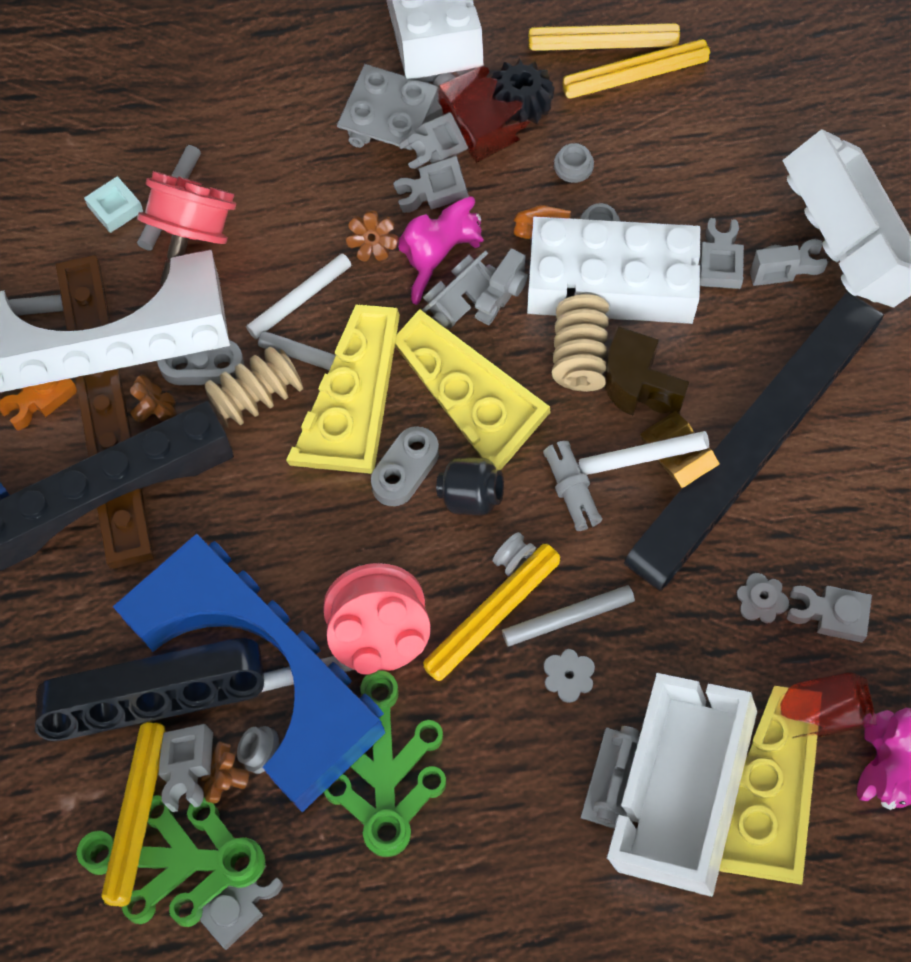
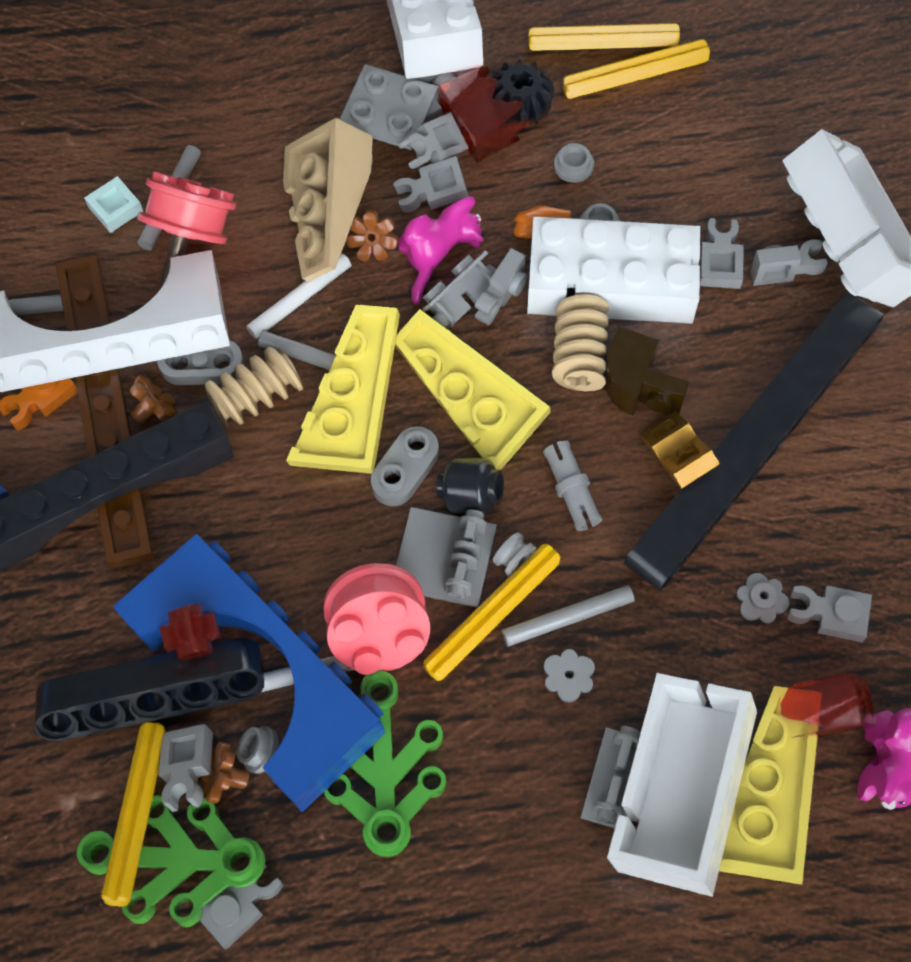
white bar [579,431,709,475] -> none
none -> clear red gear [159,604,221,660]
none -> tan wedge [283,118,373,281]
none -> light grey hinge [396,507,497,608]

